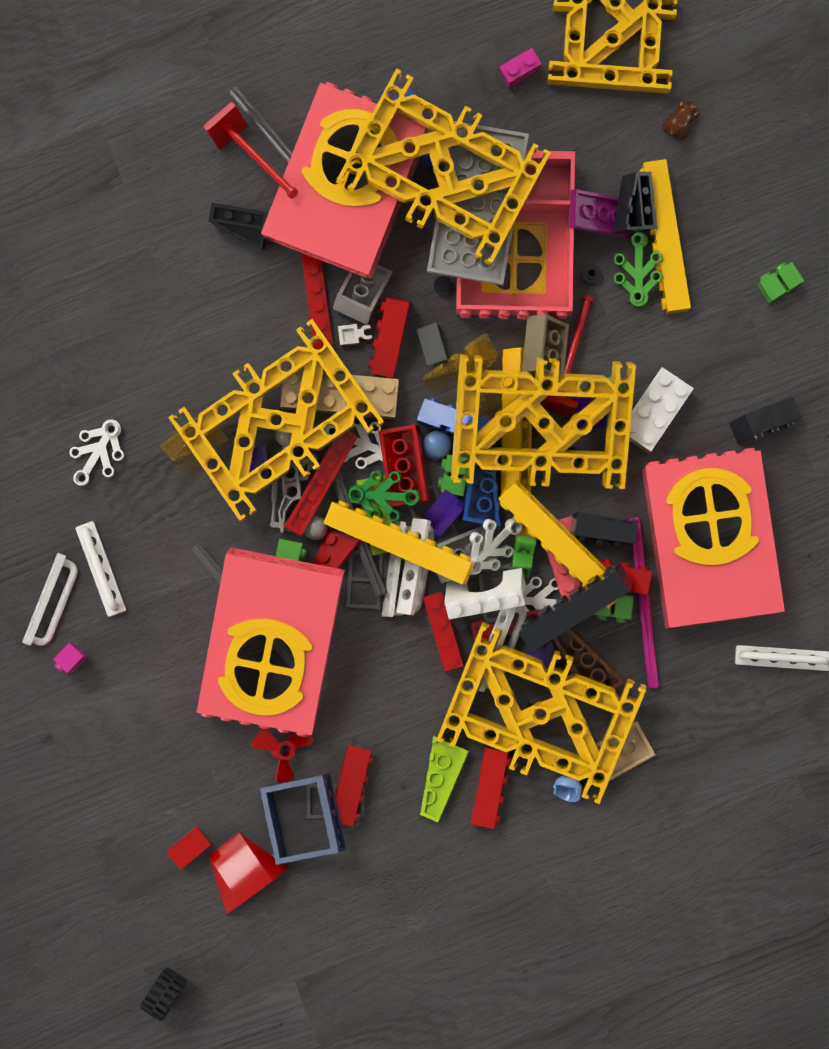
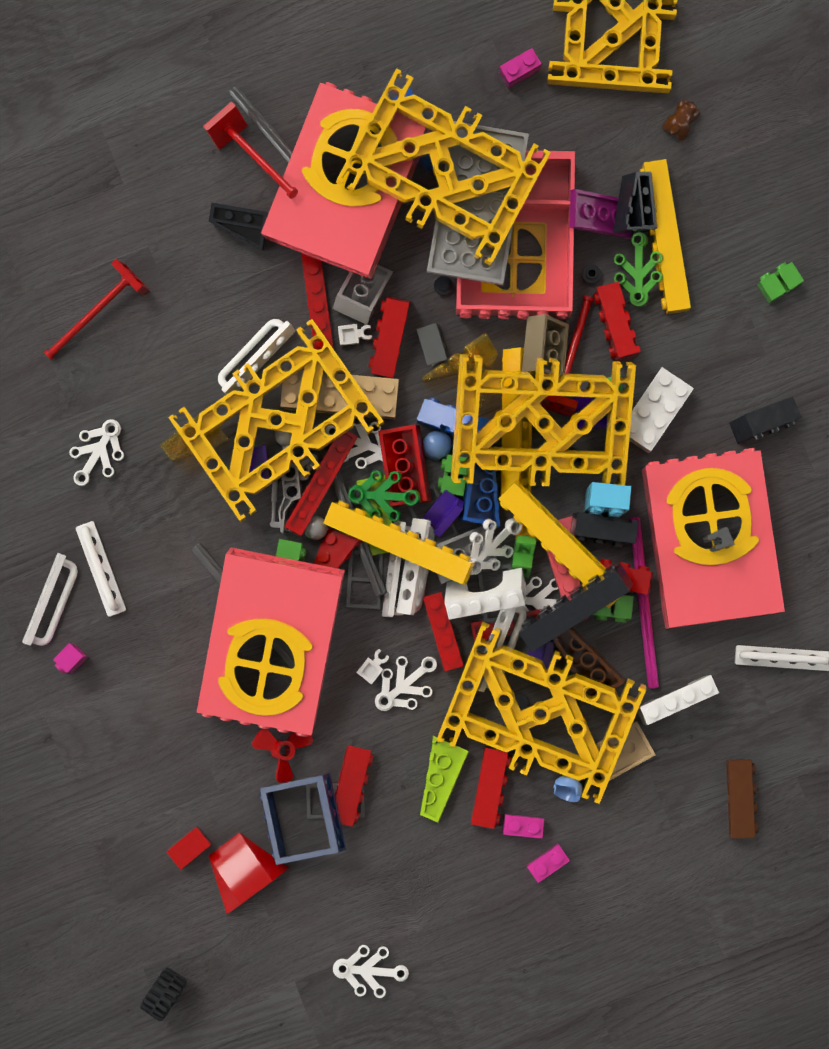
none -> red tile [44,259,149,360]
none -> white piece [218,319,296,395]
none -> white plant [333,945,409,998]
none -> white plate [356,649,389,685]
none -> white plant [375,656,437,711]
none -> dark pink brick [503,814,544,838]
none -> dark pink brick [526,843,570,883]
none -> medium azure brick [584,482,631,518]
none -> red wedge [593,281,641,362]
none -> white arch [637,675,719,725]
none -> dark grey hinge [702,527,735,552]
none -> reddish brown brick [726,759,758,839]

